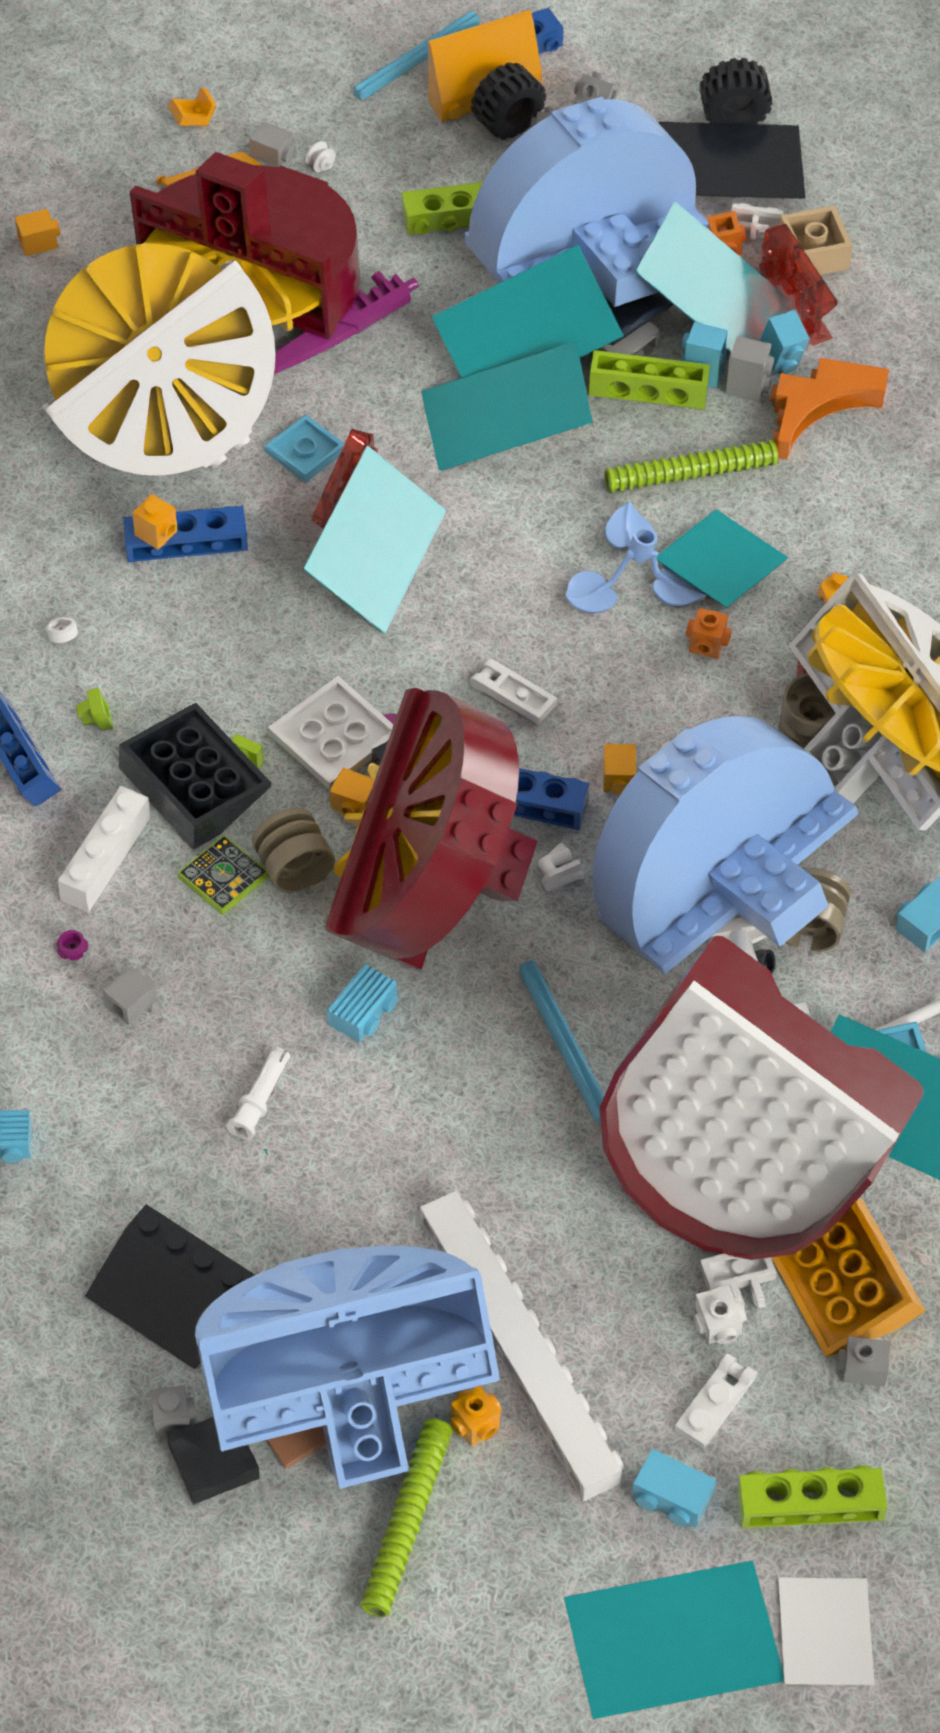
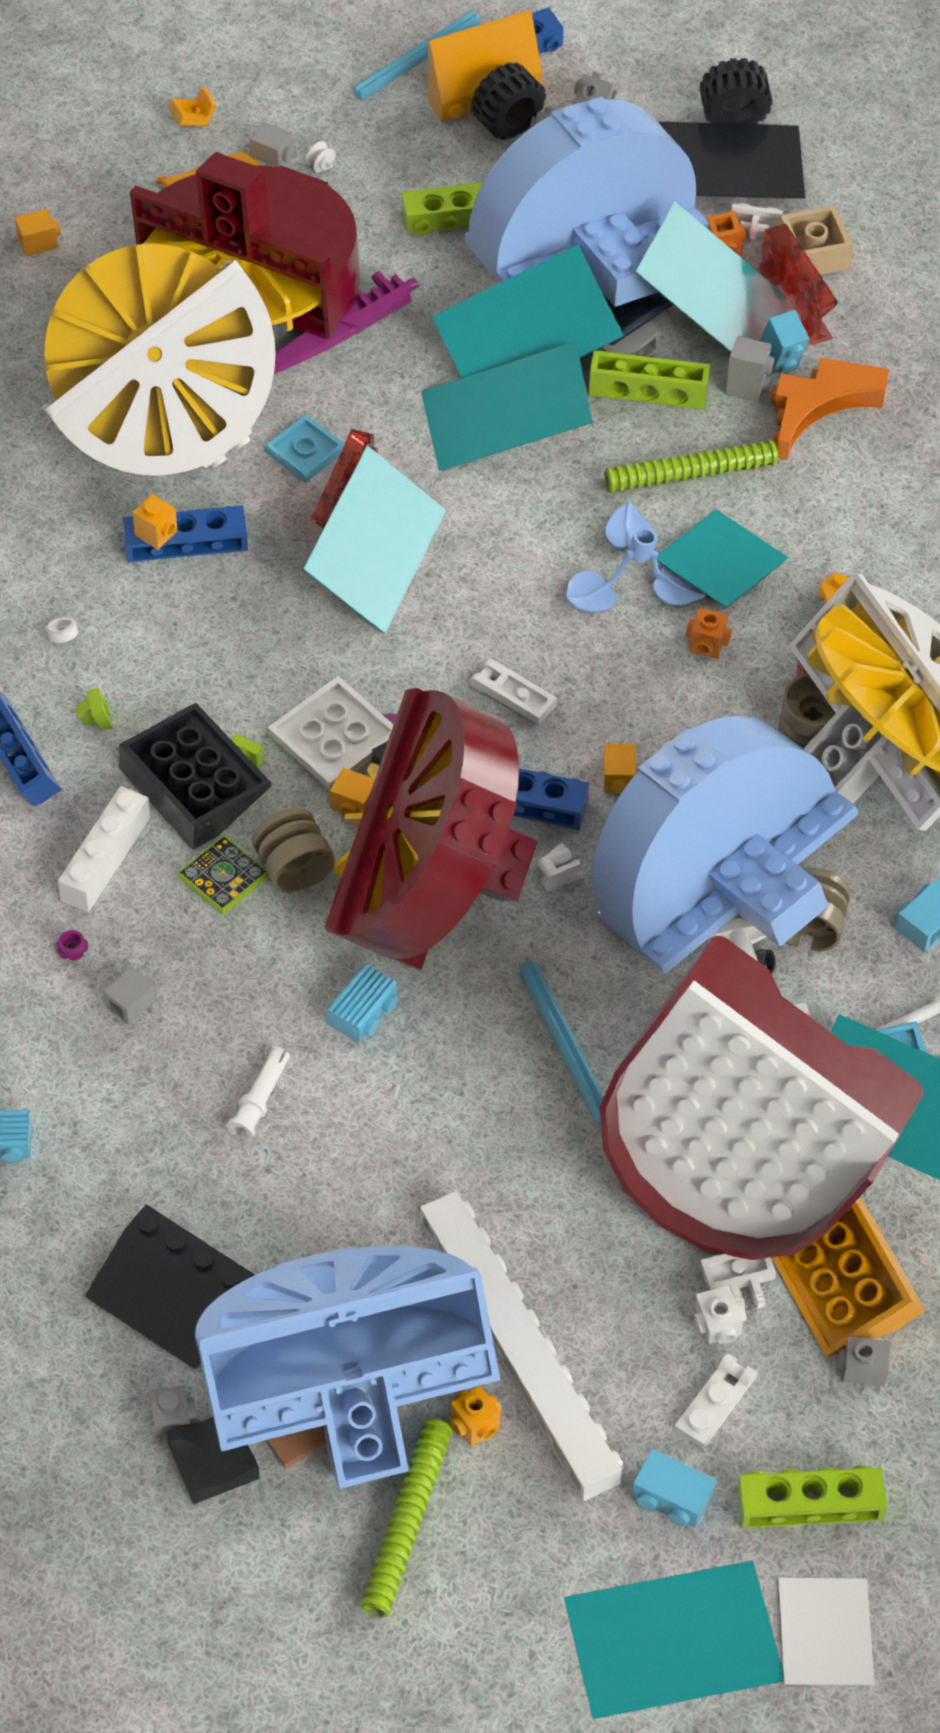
medium azure brick [681,322,728,388] -> none

